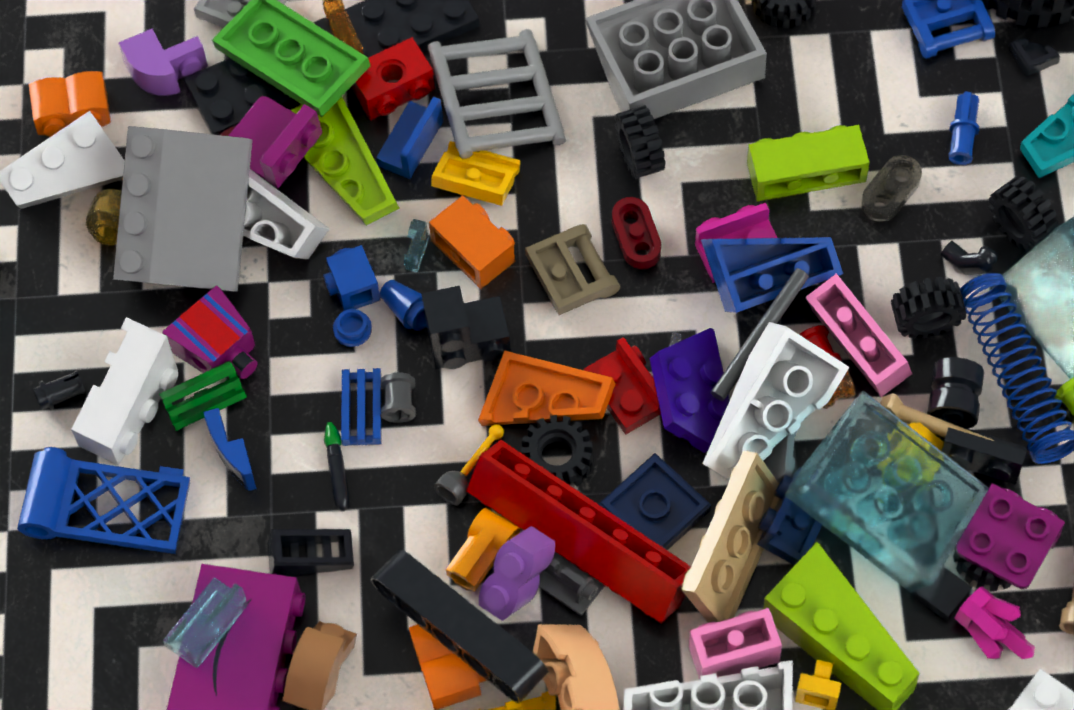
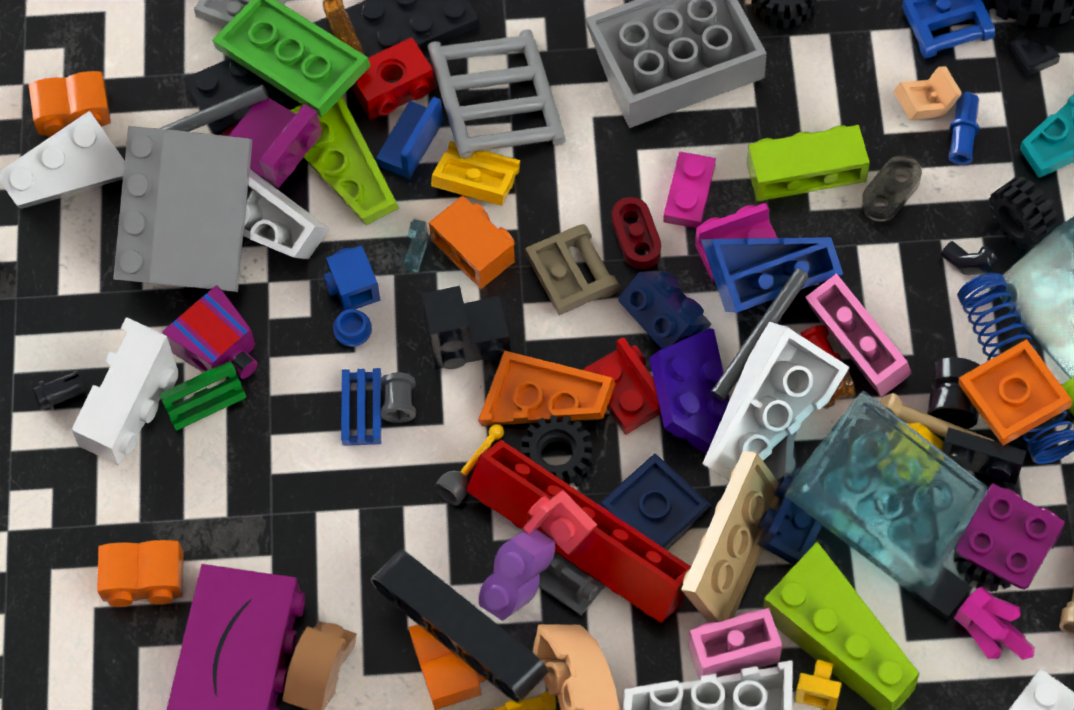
blue piece [17,447,190,554] -> none
clear yellow head [86,189,122,246] -> none
medium lavender brick [119,29,208,96] -> none
clear light blue panel [163,577,248,668] -> none
blue slope [203,408,256,491] -> none
black slope [268,529,354,576] -> none
black piece [324,422,349,512] -> none
blue cone [379,280,426,331] -> none
light orange piece [446,508,520,592] -> none
black tyre [615,105,666,179] -> none
black tyre [891,277,967,339] -> none
none -> orange brick [97,540,184,607]
none -> dark grey bar [158,85,269,132]
none -> coral bracket [523,490,597,555]
none -> dark blue bracket [618,271,711,349]
none -> dark pink plate [663,151,716,228]
none -> light nougat bracket [893,66,961,121]
none -> orange plate [959,339,1072,446]

